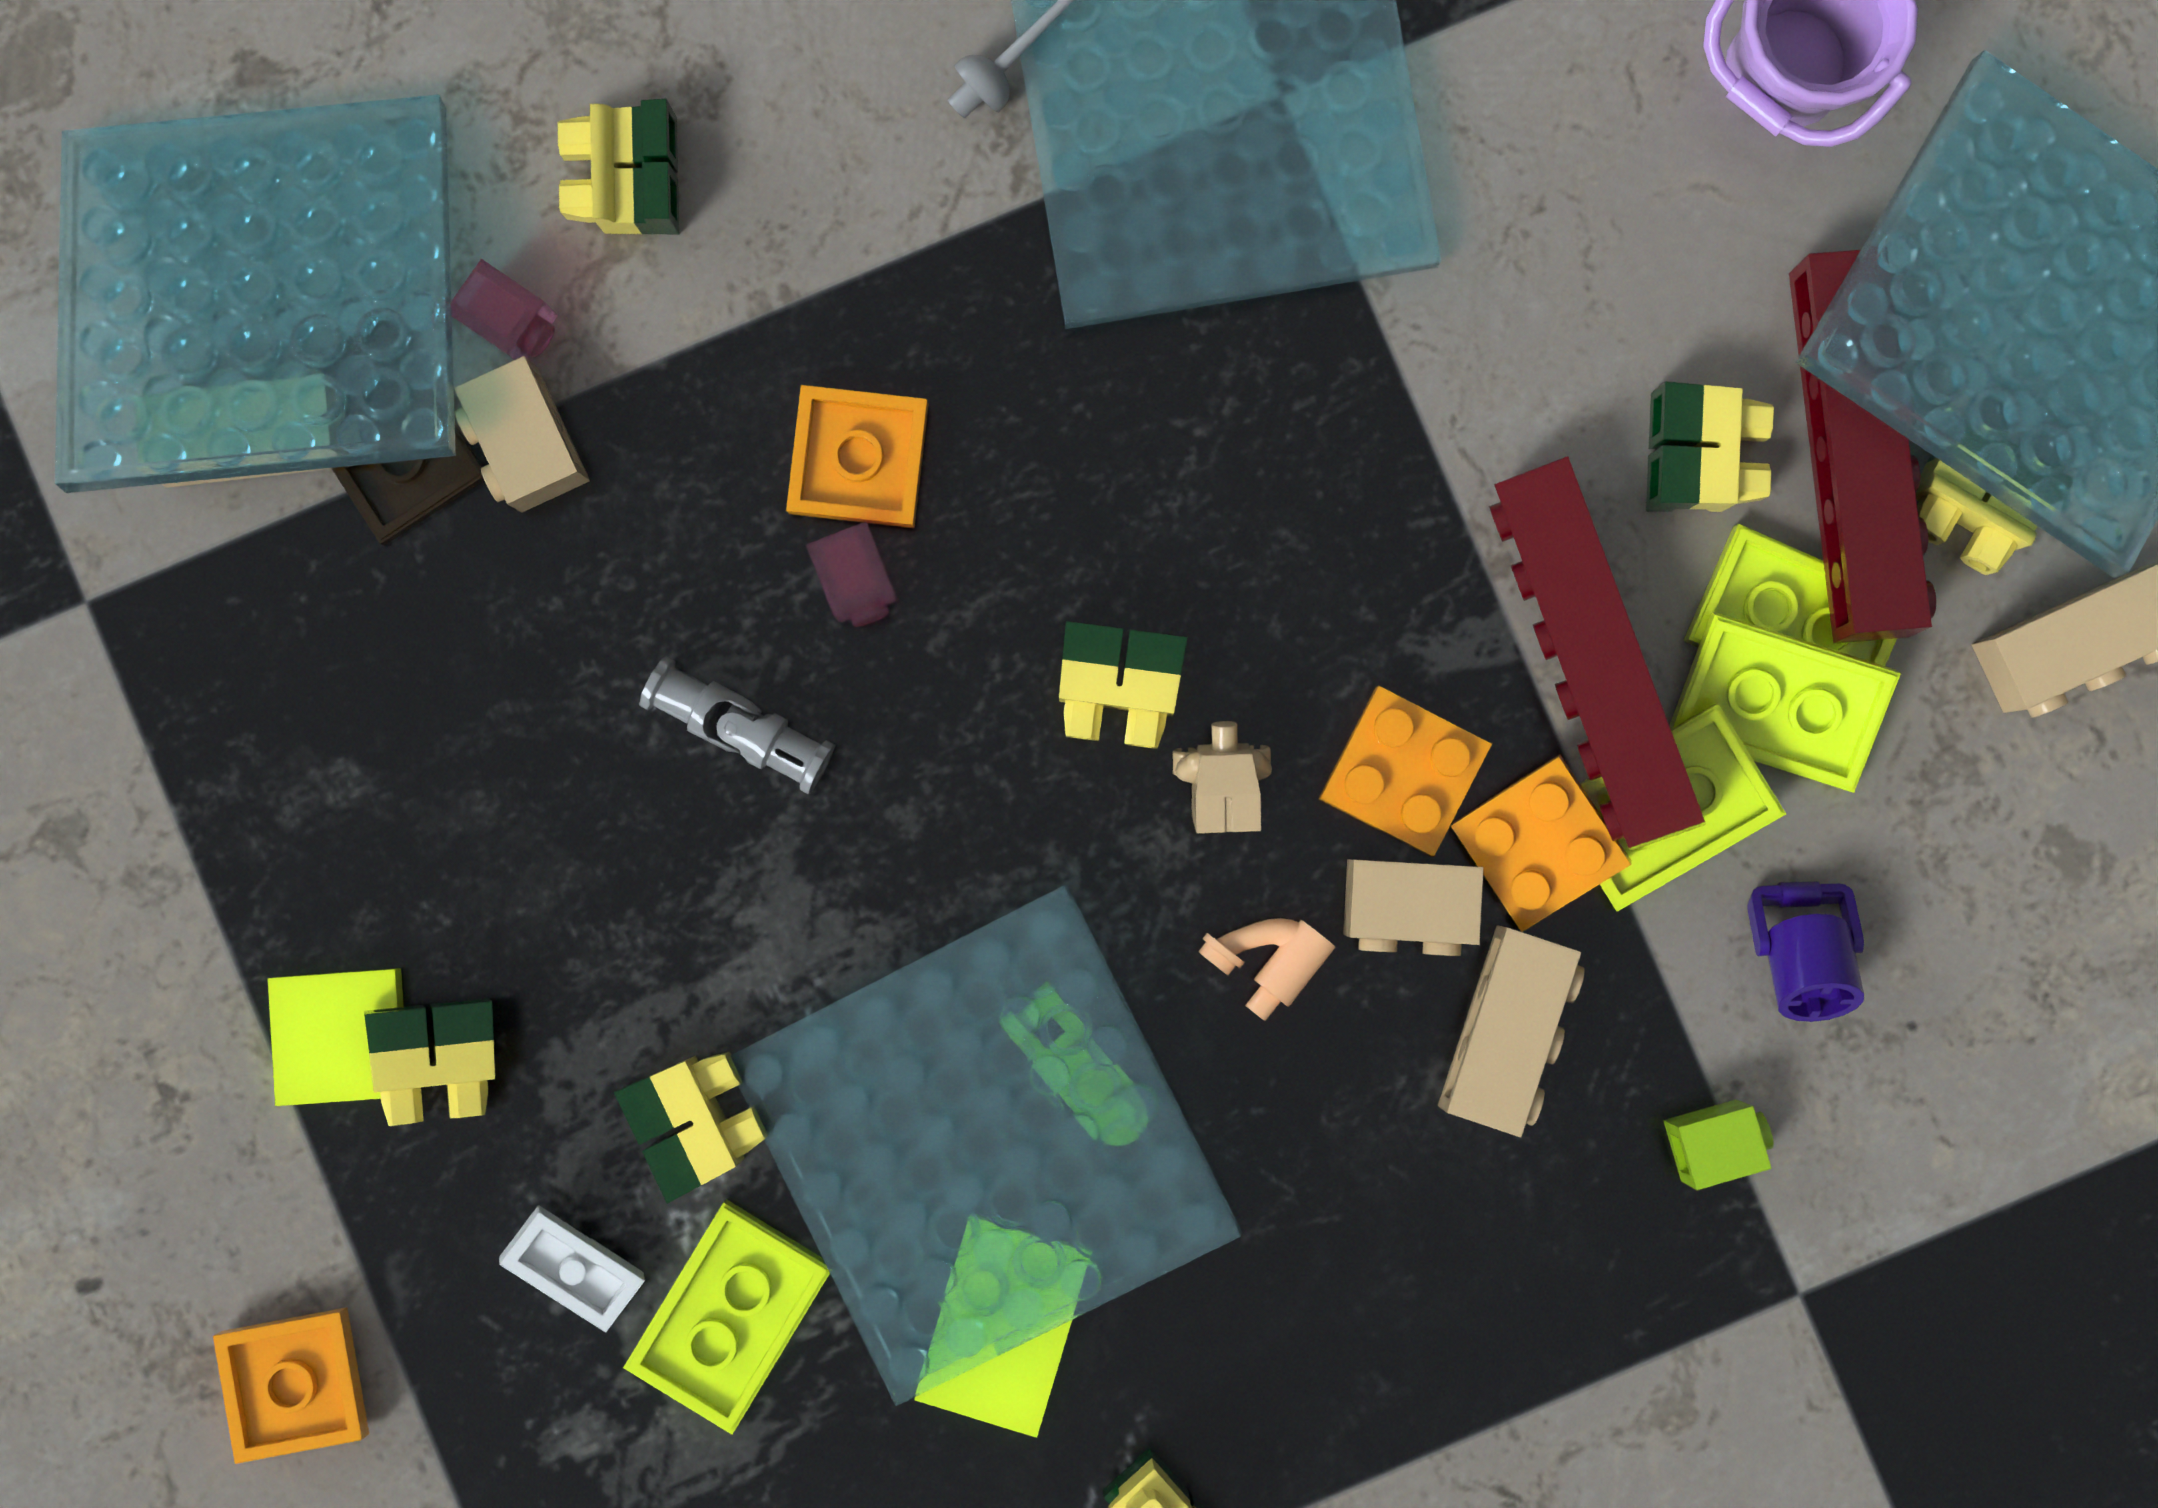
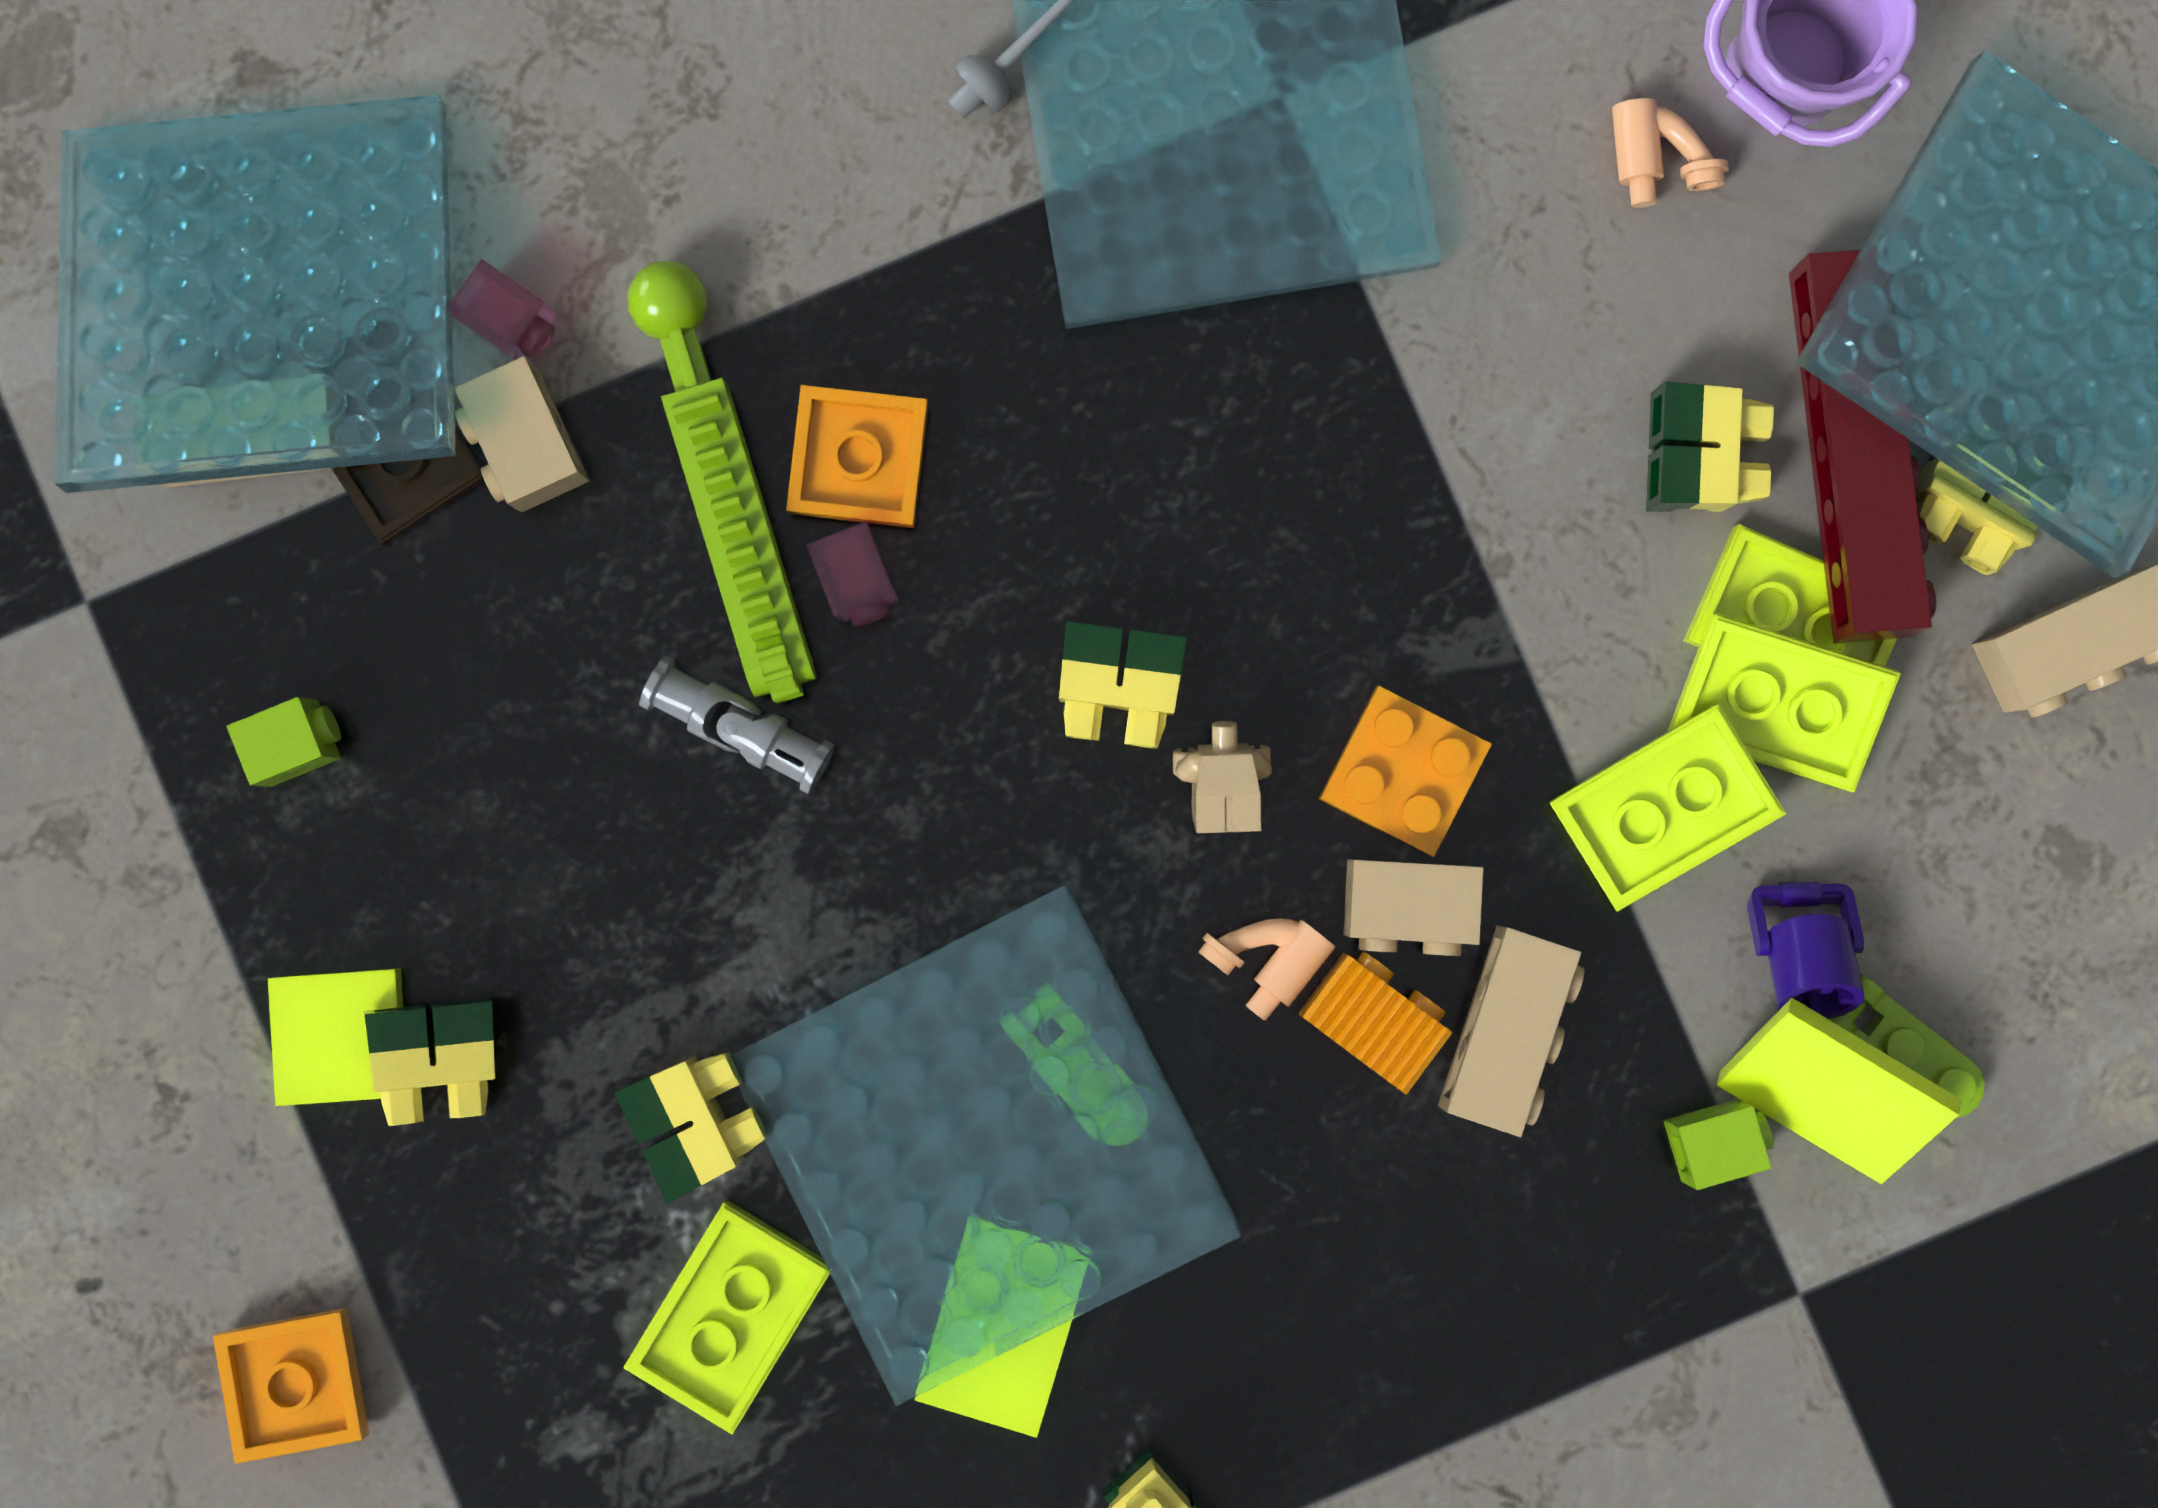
white plate [499,1205,645,1332] -> none
hips [557,98,679,235] -> none
light orange plate [1451,754,1632,932] -> none
dark red brick [1489,456,1706,851] -> none
none -> lime brick [226,697,341,787]
none -> lime gear [627,260,817,704]
none -> light orange brick [1298,951,1453,1095]
none -> light nougat plant [1612,98,1729,208]
none -> neon yellow tile [1717,998,1962,1185]
none -> lime plate [1830,973,1985,1118]

